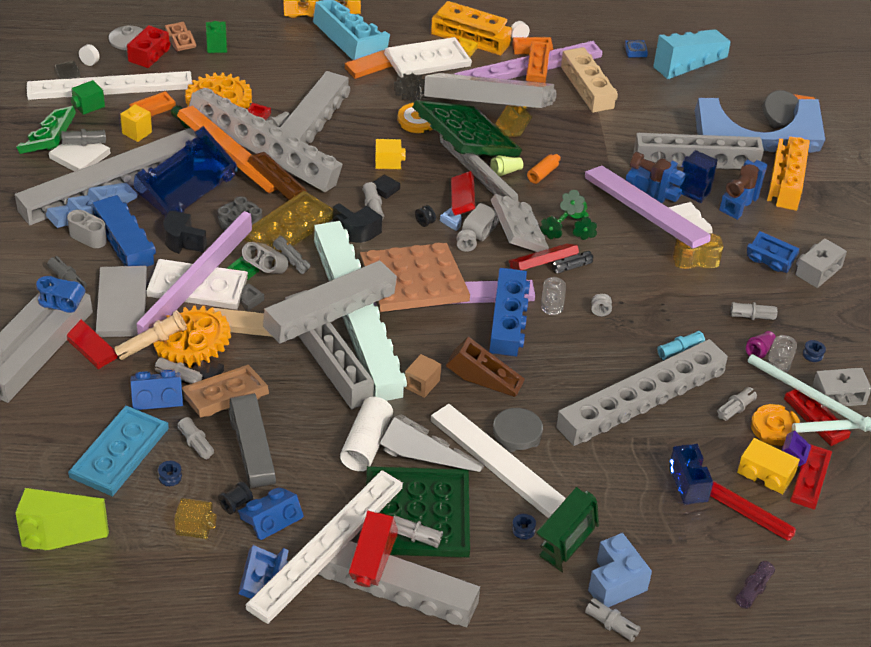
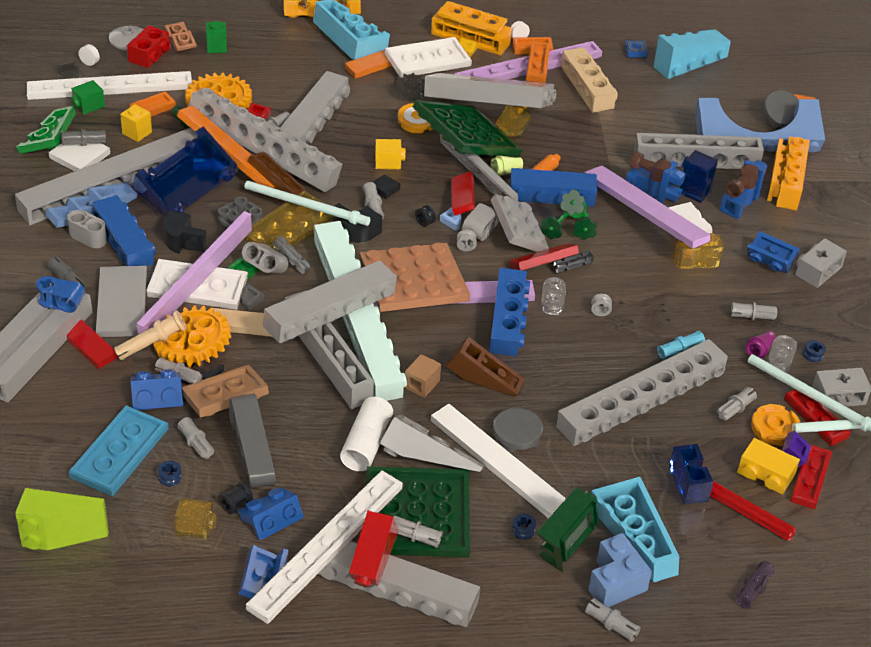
none -> light aqua bar [245,181,370,226]
none -> blue brick [510,168,597,207]
none -> medium azure wedge [591,477,679,582]

